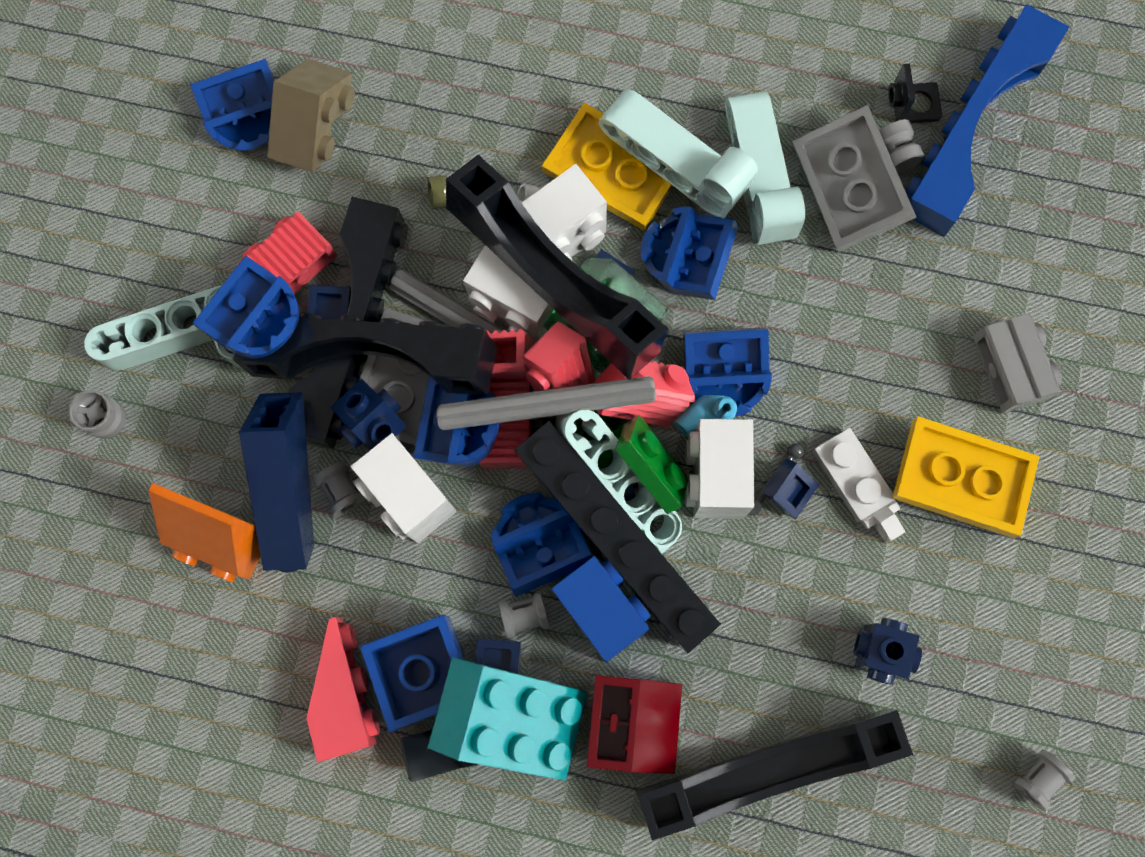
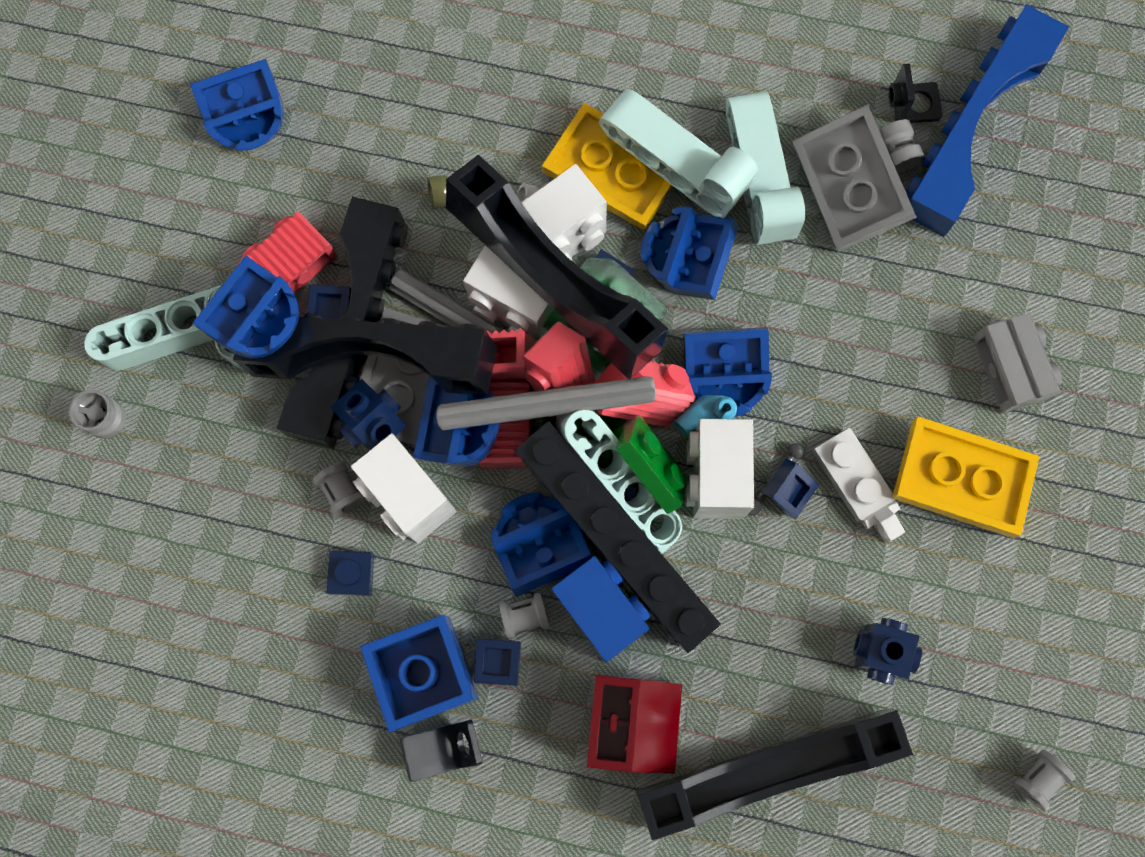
orange slope [148,483,261,583] -> none
dark blue slope [239,392,314,573] -> none
dark tan brick [267,59,355,172] -> none
coral slope [306,617,380,763] -> none
brick [428,657,588,781] -> none
none -> dark blue plate [326,551,374,596]

